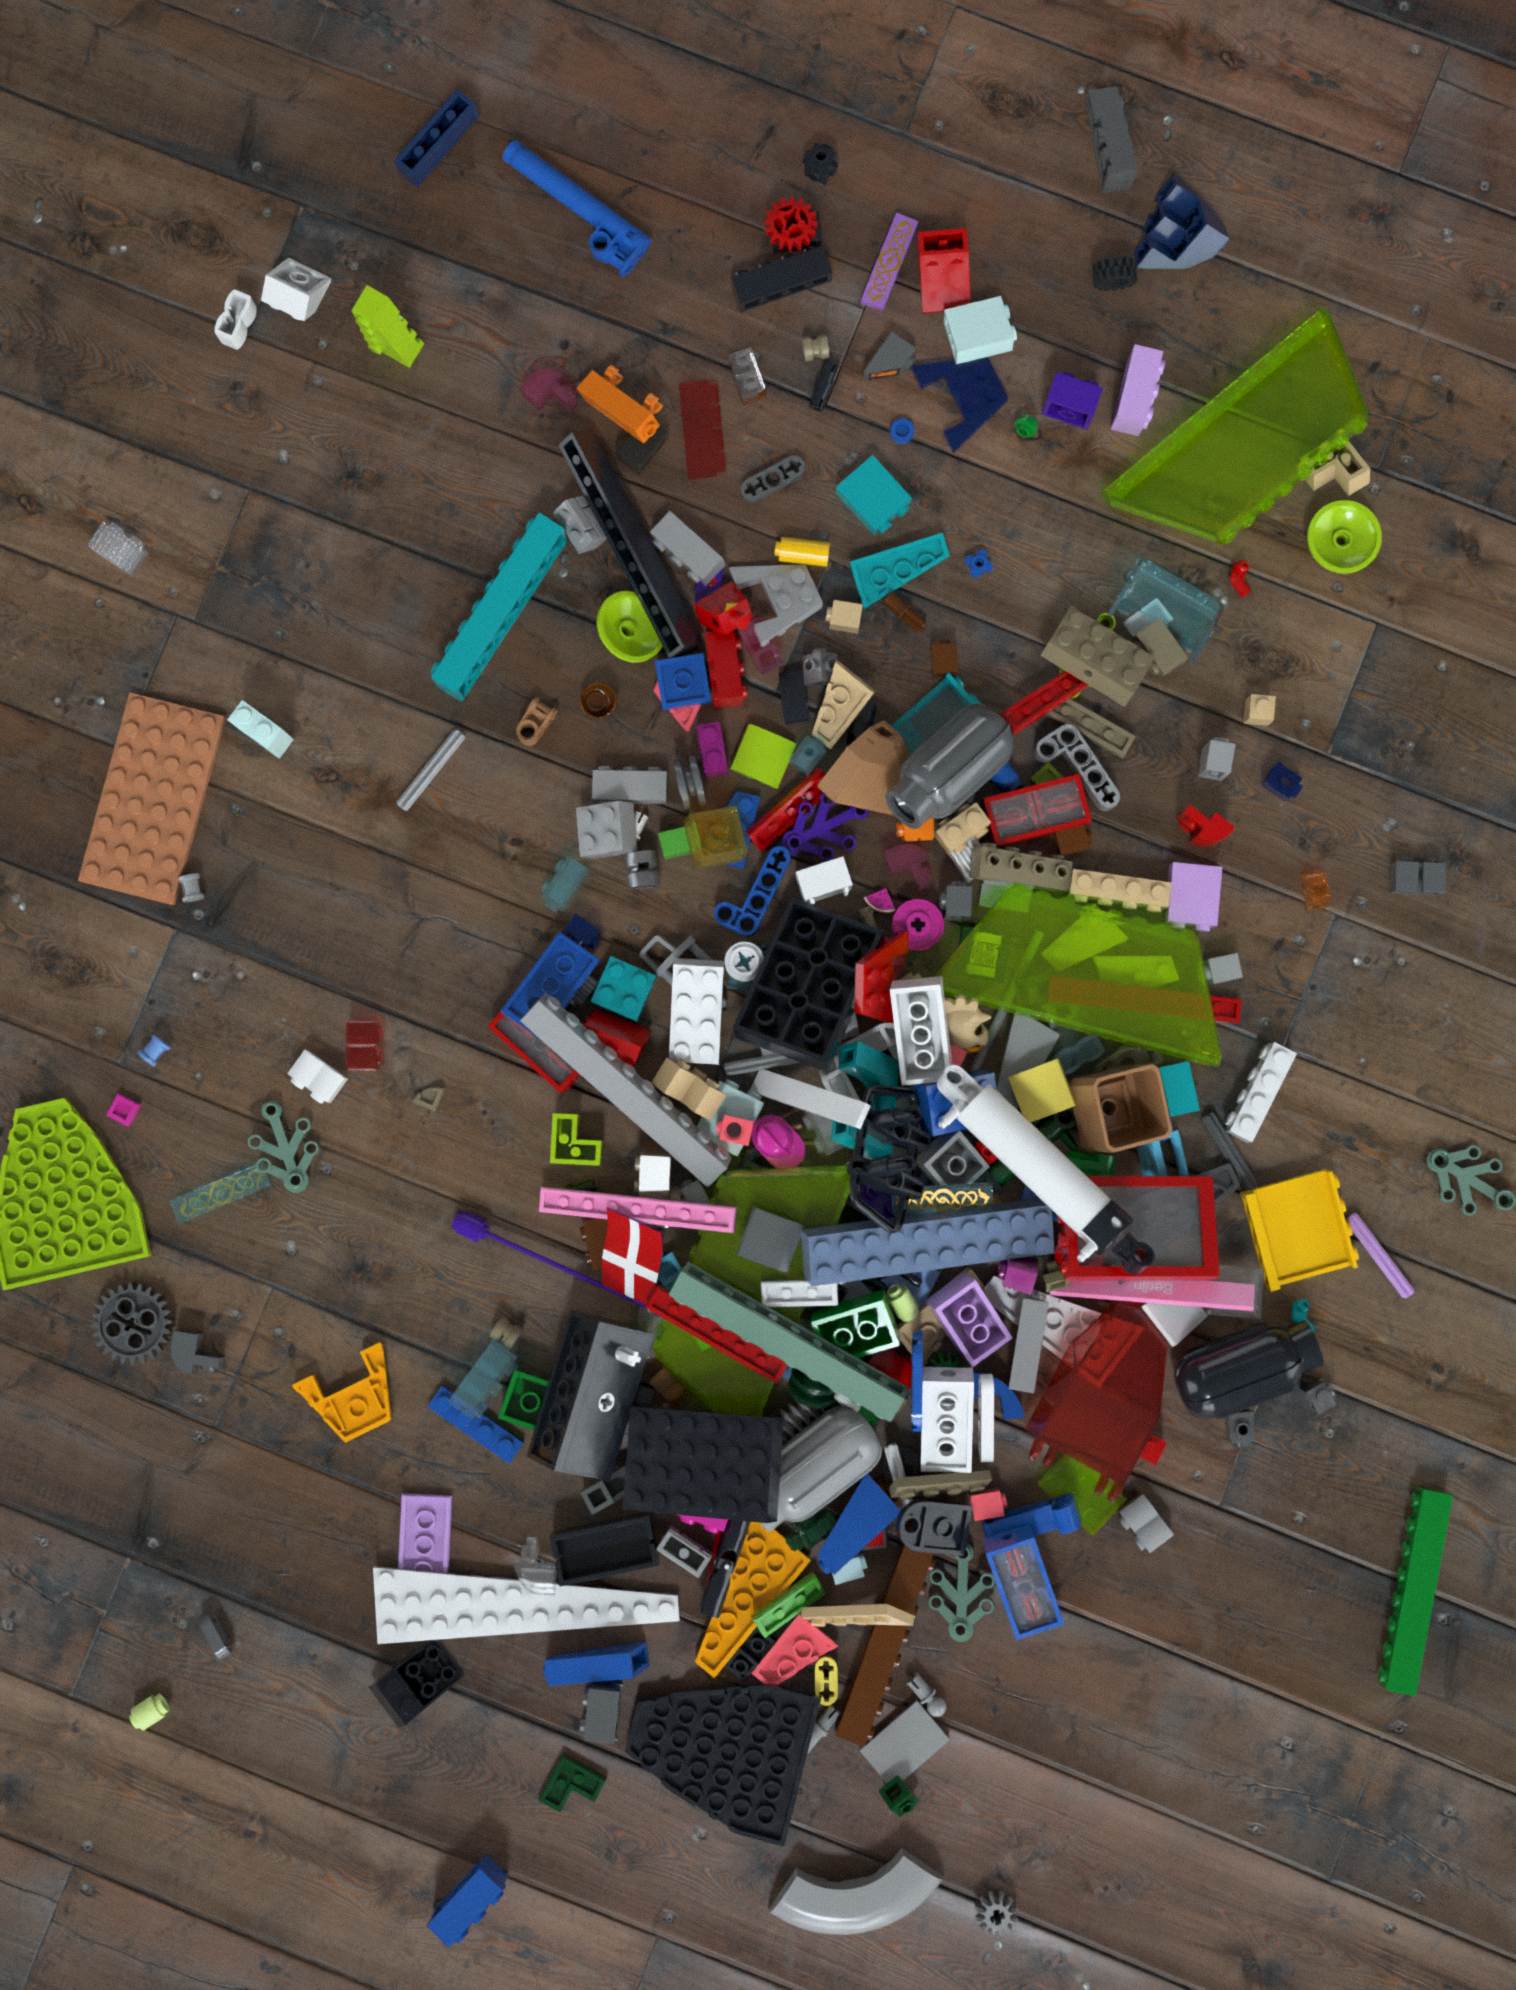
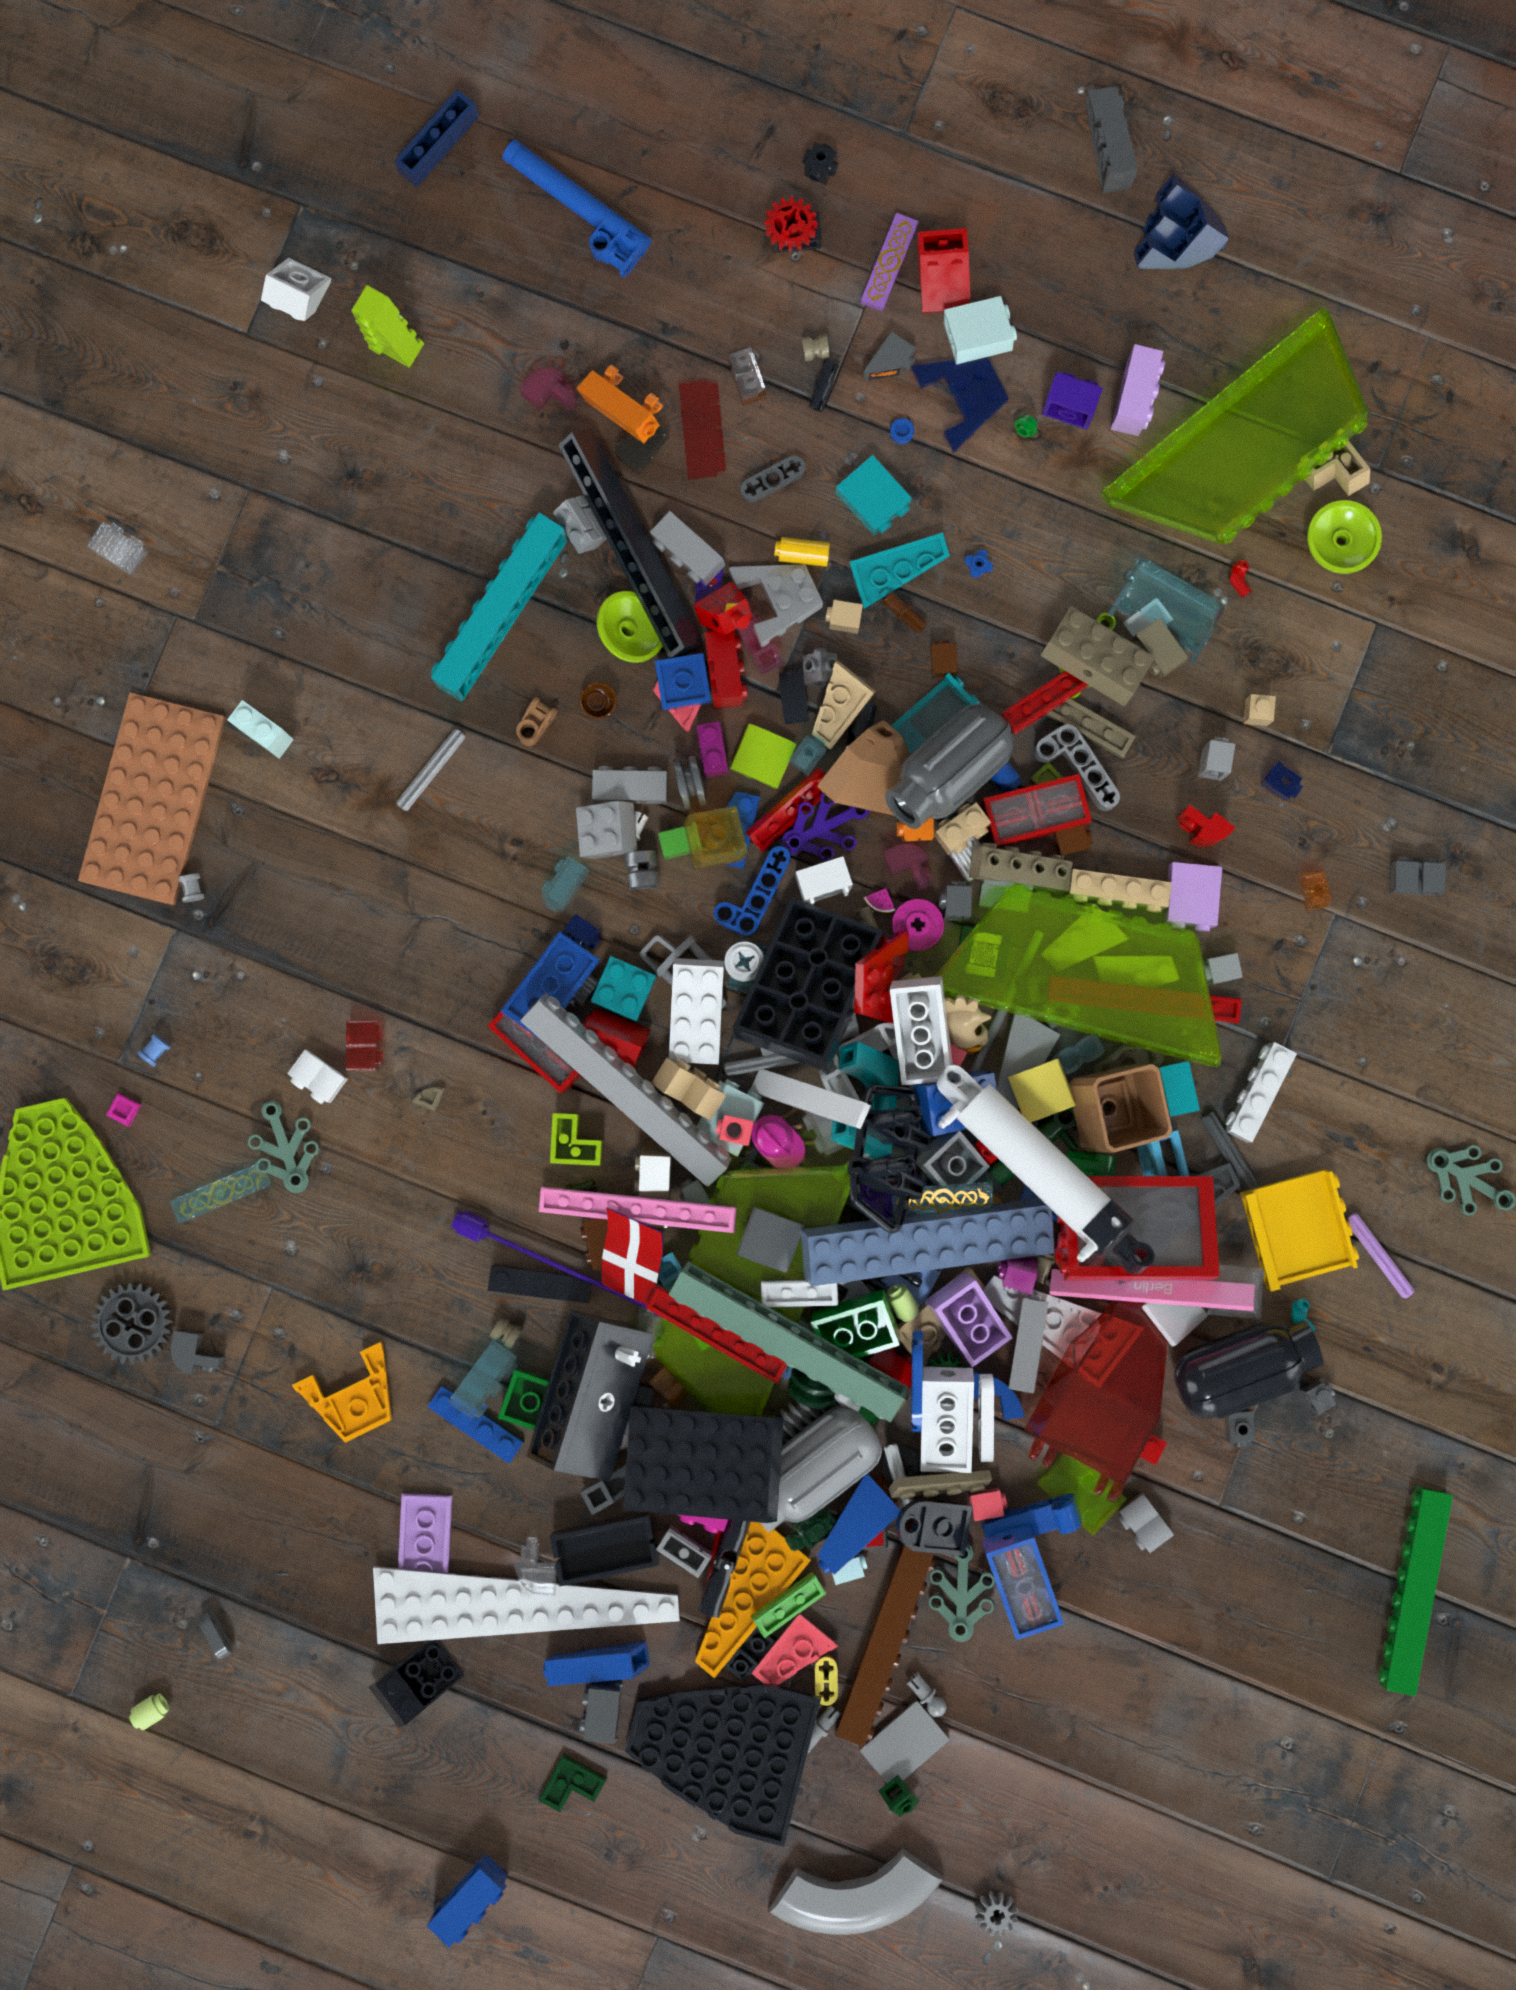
white brick [215,289,257,350] -> none
black brick [731,246,832,312] -> none
tan wing [801,1604,914,1627] -> none
olive tile [1043,1261,1070,1293] -> none
black tyre [1092,256,1138,291] -> none
none -> black slope [487,1264,592,1303]

